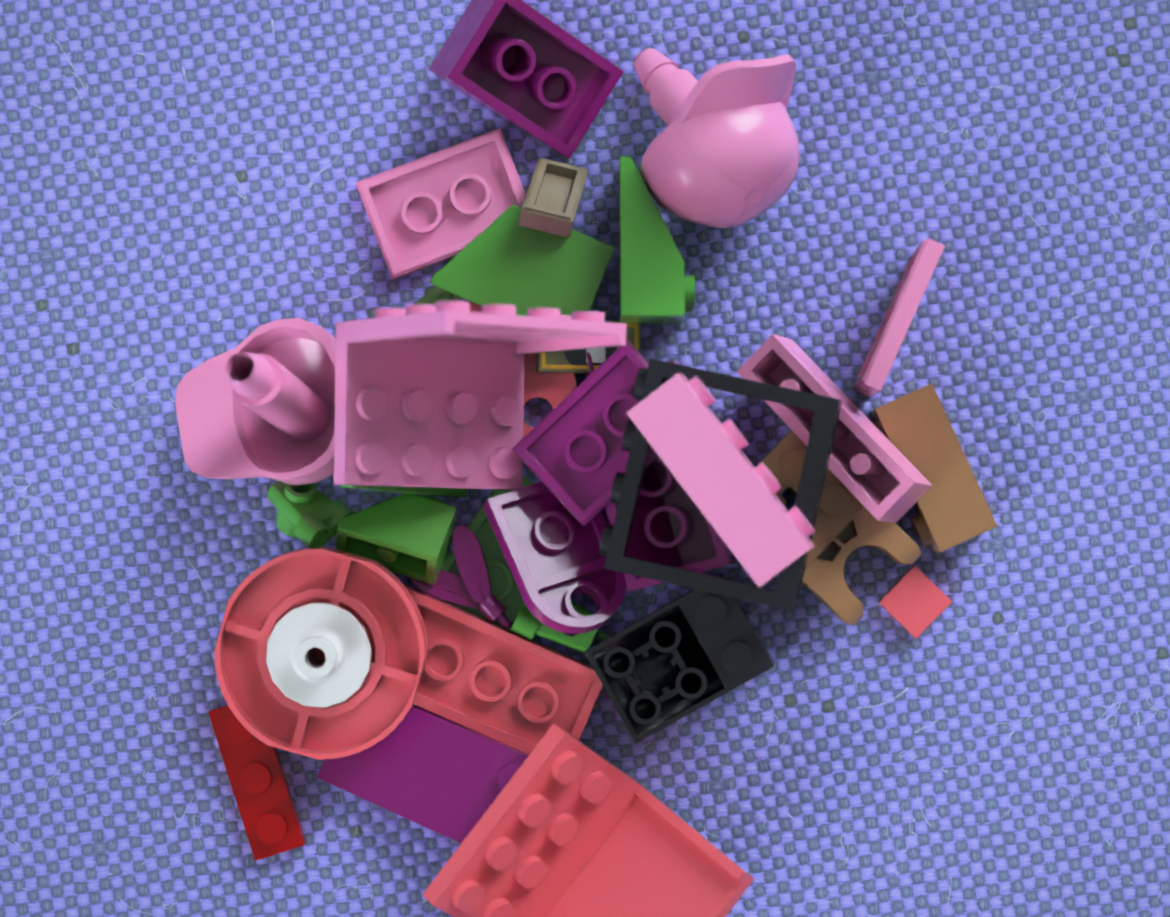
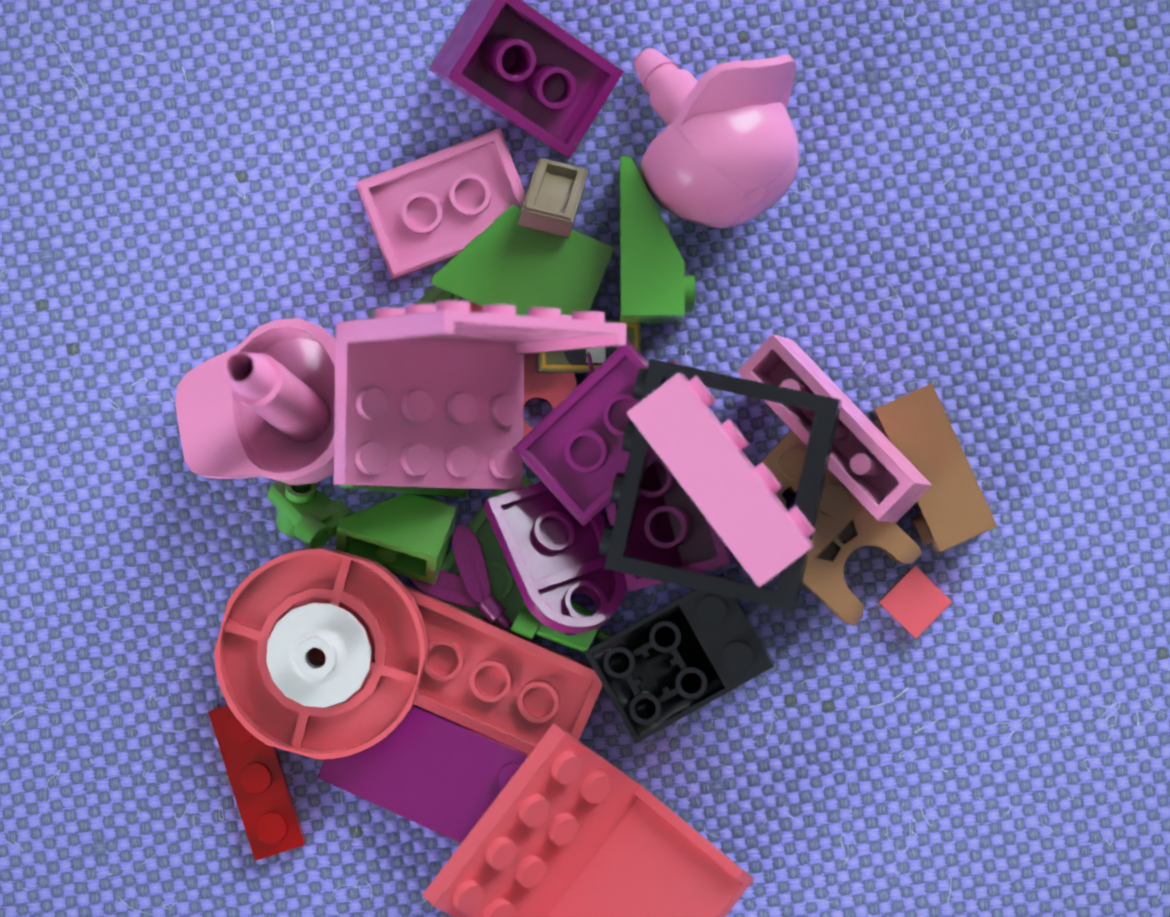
bright pink tile [853,238,945,398] -> none

